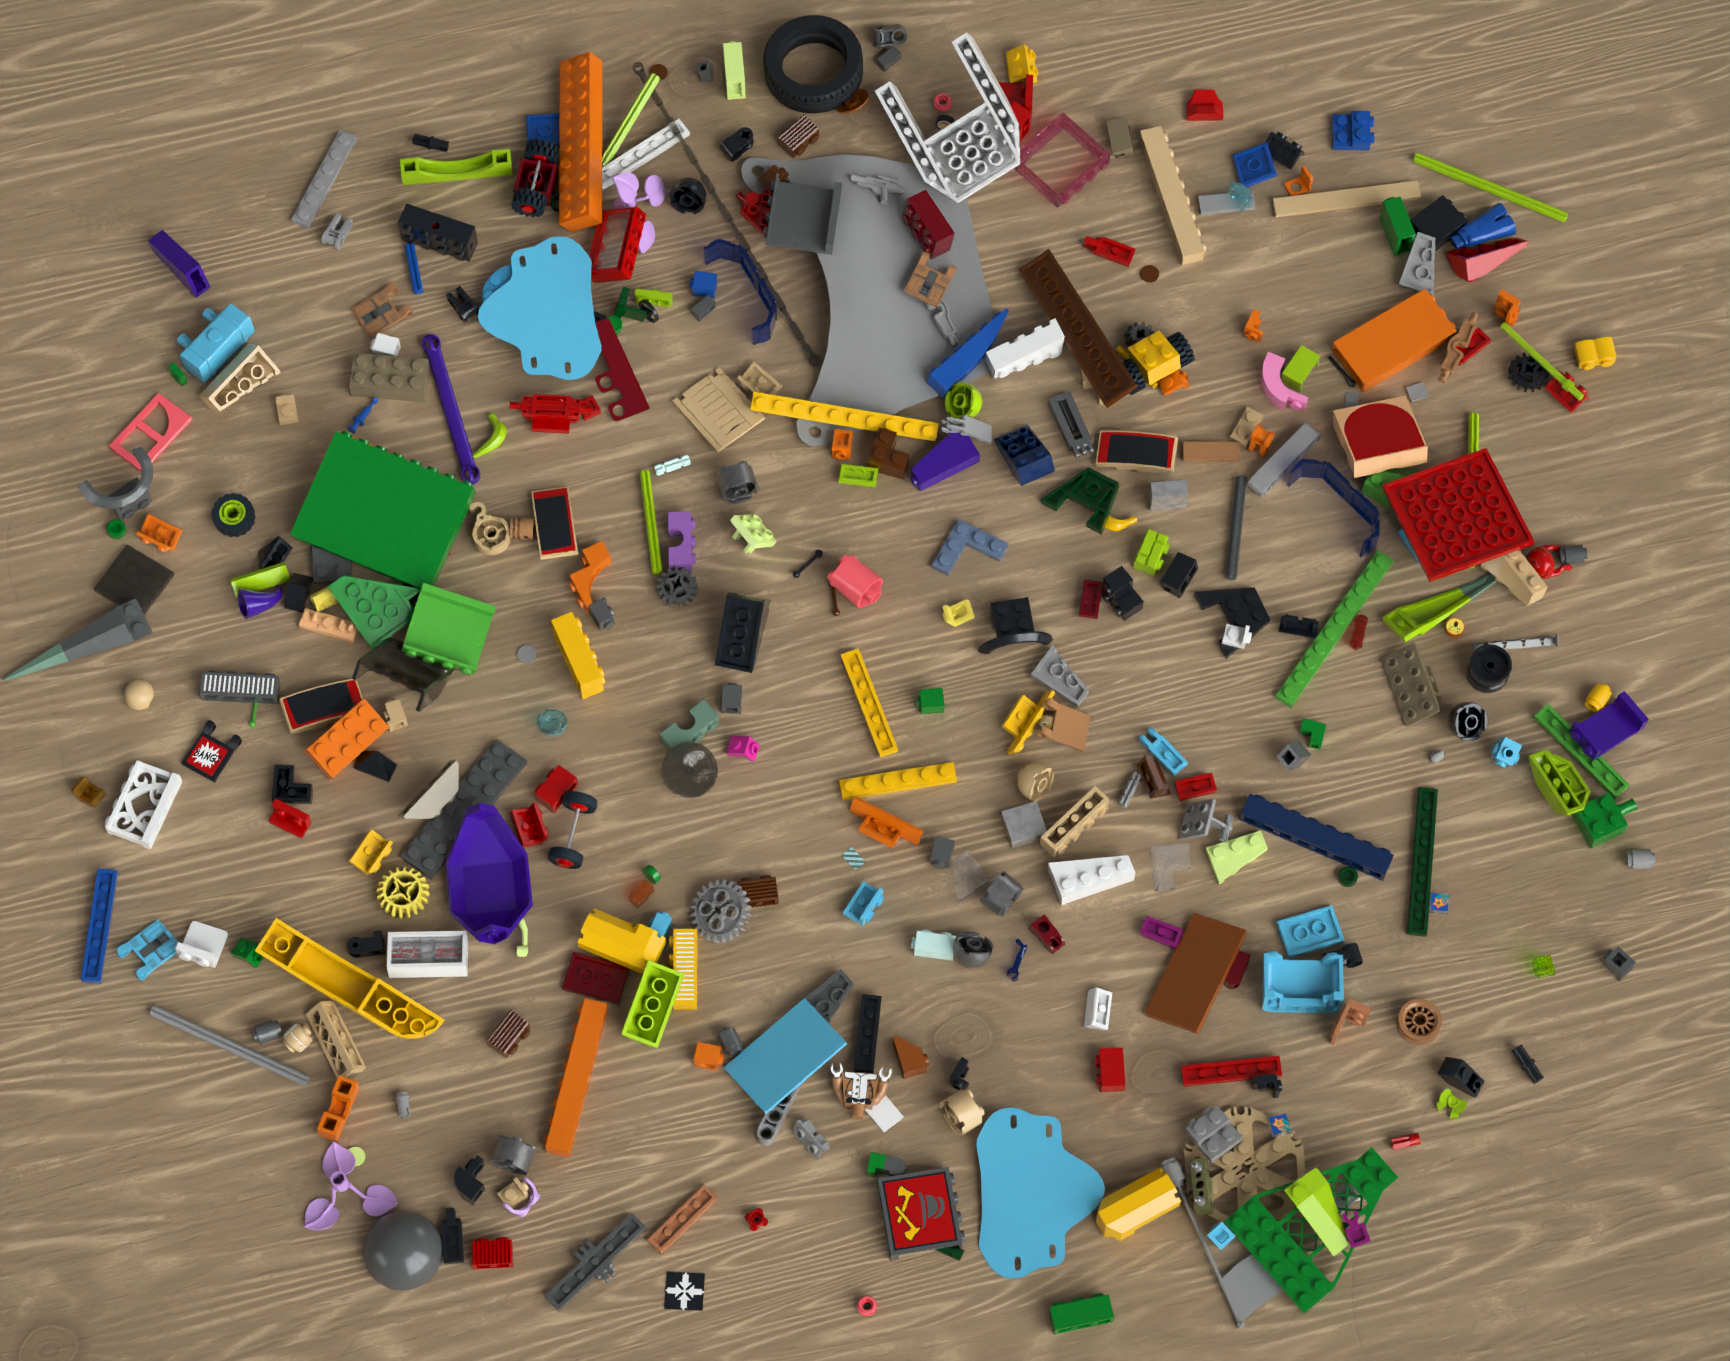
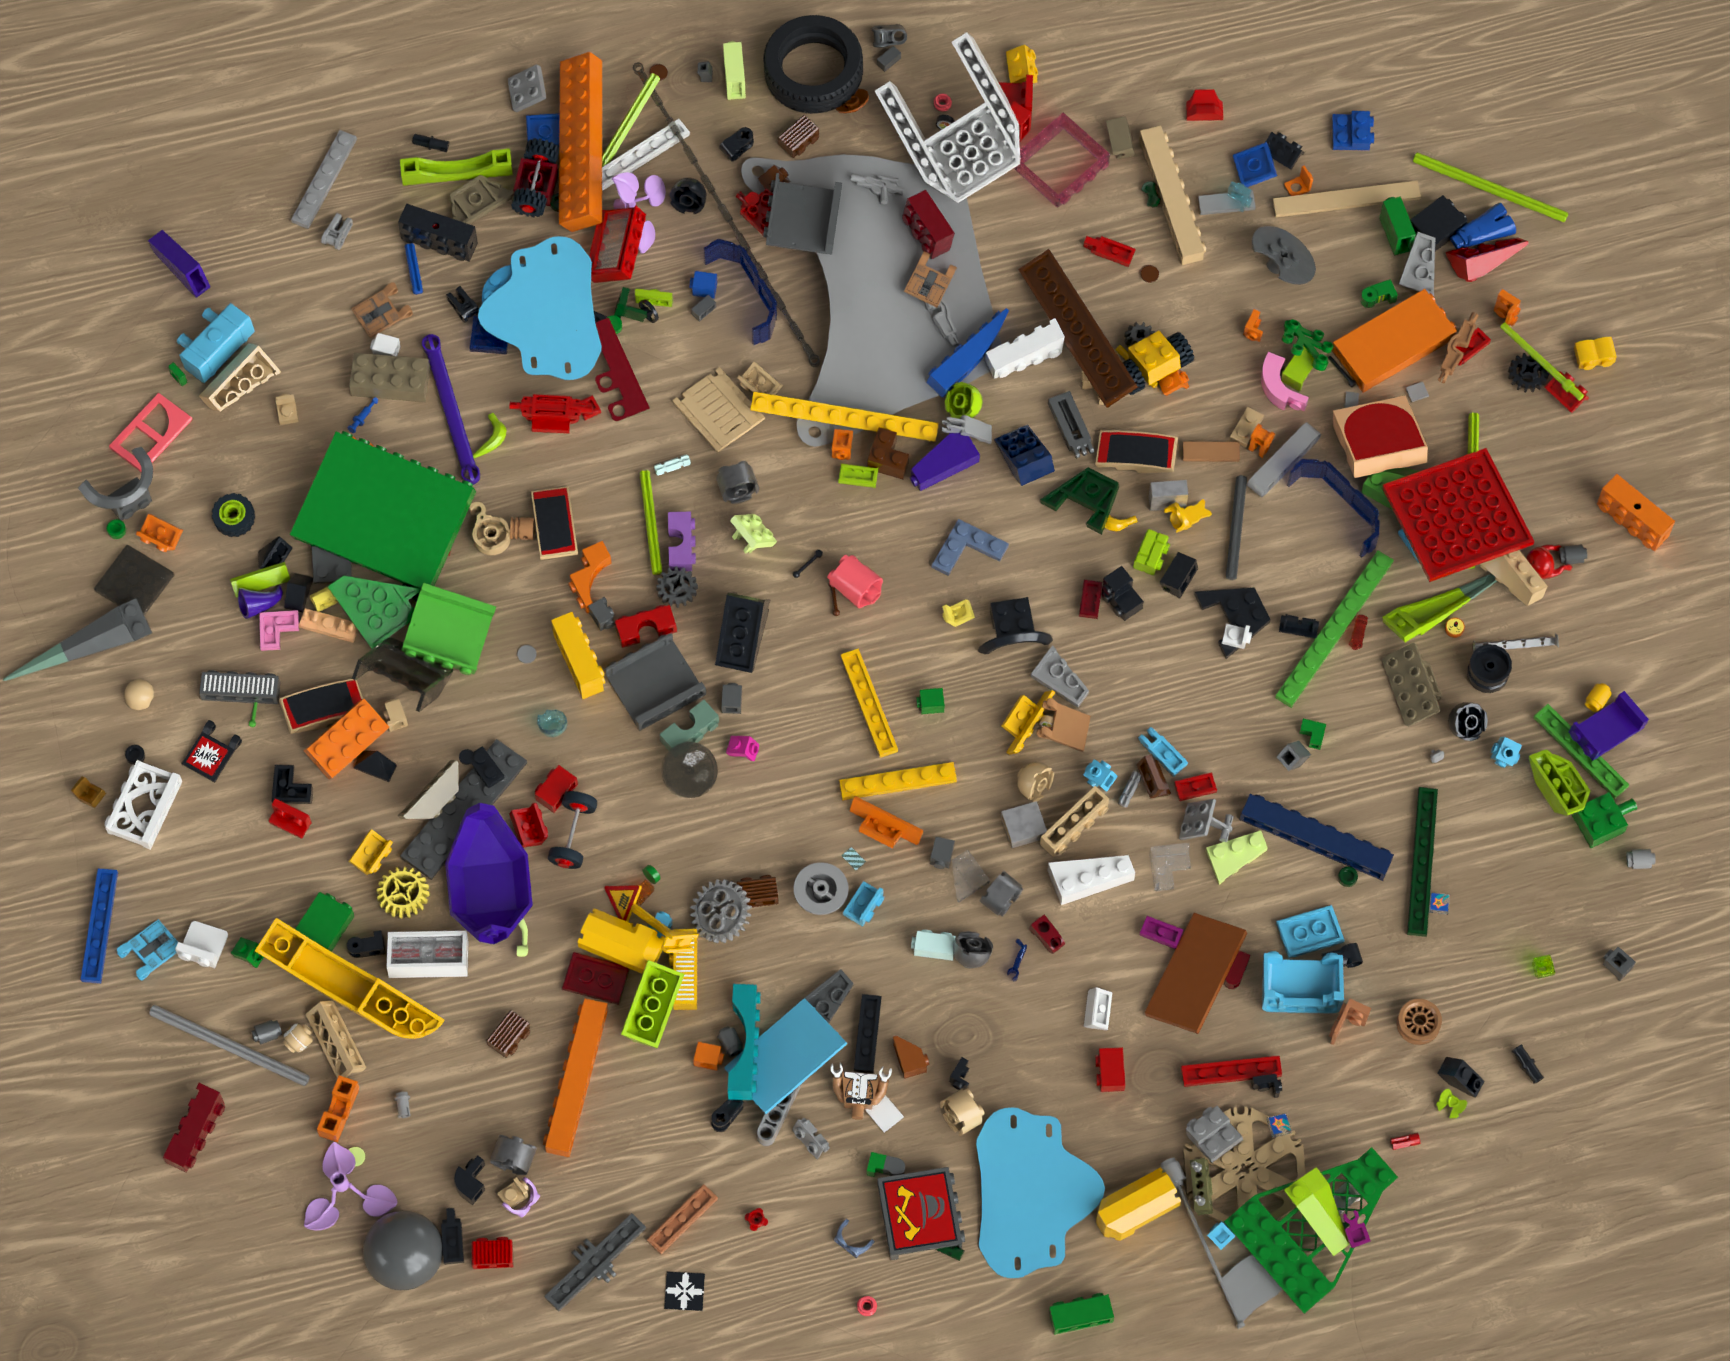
none -> black tile [125,745,145,765]
none -> dark red wedge [163,1083,225,1173]
none -> bright pink plate [260,610,299,651]
none -> green brick [295,892,355,952]
none -> dark tan wing [450,175,514,224]
none -> black hinge [459,746,505,788]
none -> clear blue wing [469,316,508,354]
none -> light grey plate [508,64,546,112]
none -> yellow piece [604,885,699,953]
none -> dark grey panel [605,633,706,731]
none -> red arch [615,605,677,648]
none -> black piece [711,1100,744,1132]
none -> teal arch [728,984,761,1100]
none -> light grey piece [794,863,848,915]
none -> sand blue cap [834,1219,875,1258]
none -> medium azure brick [1083,759,1118,792]
none -> dark green piece [1141,181,1161,208]
none -> yellow hair [1164,499,1212,533]
none -> dark grey piece [1252,226,1316,285]
none -> green plant [1282,319,1334,371]
none -> green leg [1360,279,1398,308]
none -> orange brick [1597,474,1675,551]

